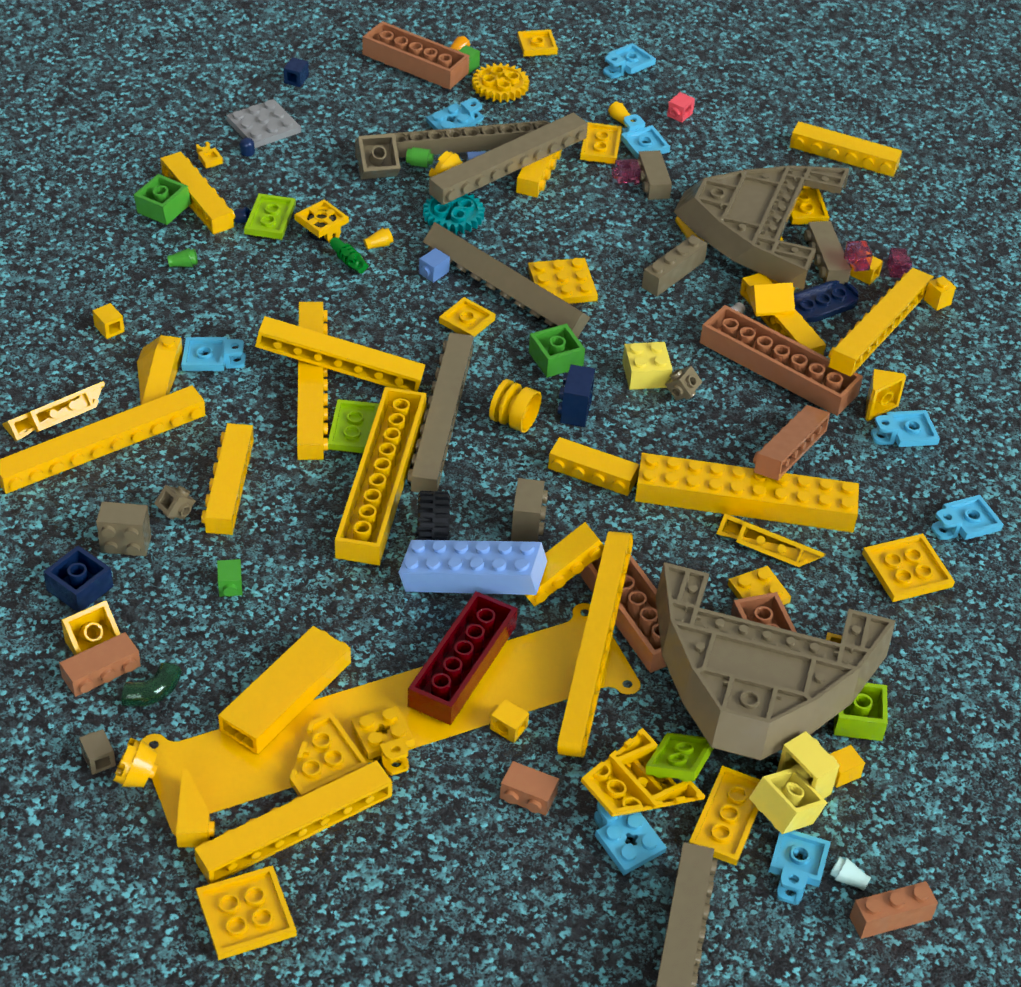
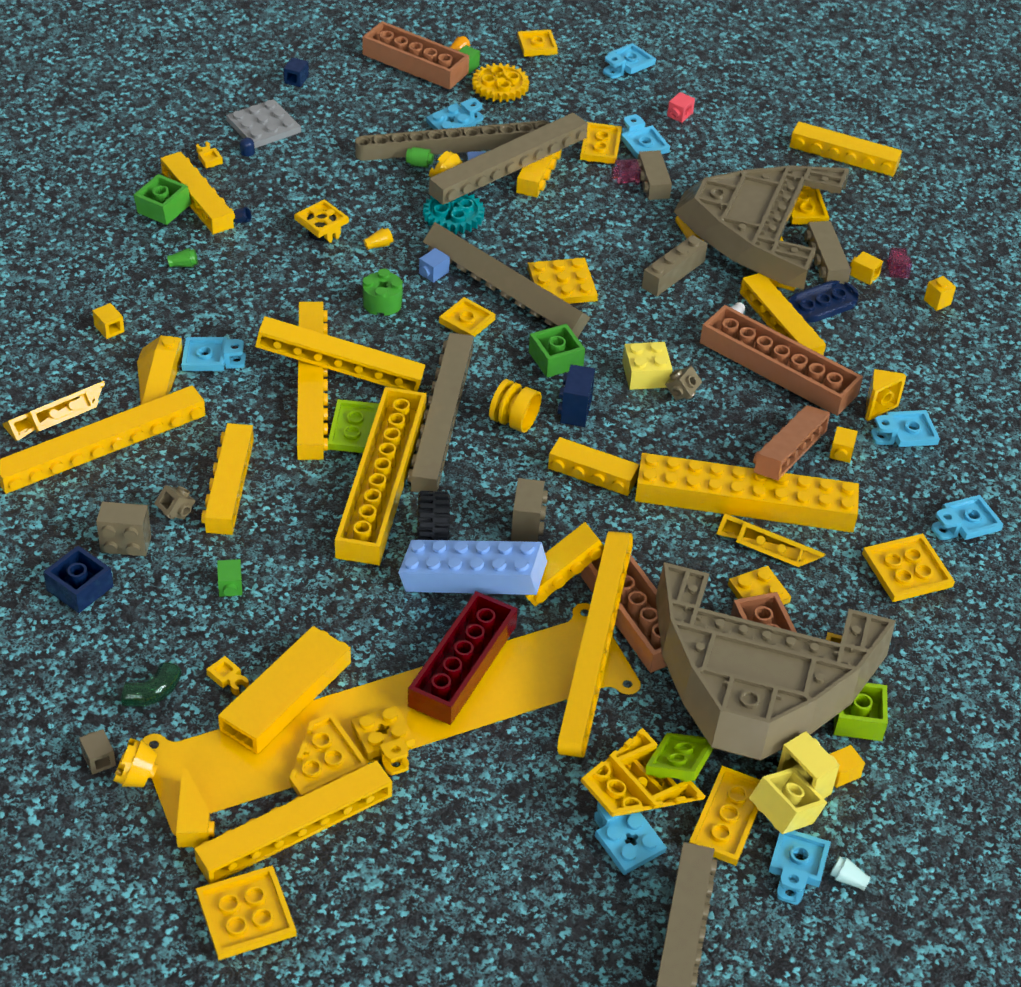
nougat brick [59,632,141,697] -> none
yellow slope [61,600,120,655] -> none
lime plate [244,193,296,240] -> none
green hinge [330,237,369,274] -> none
dark tan brick [355,133,401,179] -> none
yellow brick [489,699,529,743] -> none
nougat brick [500,761,559,816] -> none
yellow cone [608,101,633,127] -> none
yellow slope [746,282,795,316] -> none
yellow brick [828,267,934,377] -> none
clear pink brick [844,240,873,272] -> none
nougat brick [850,881,938,939] -> none
none -> yellow plate [206,656,249,696]
none -> bright green brick [363,269,403,316]
none -> yellow brick [829,426,858,463]

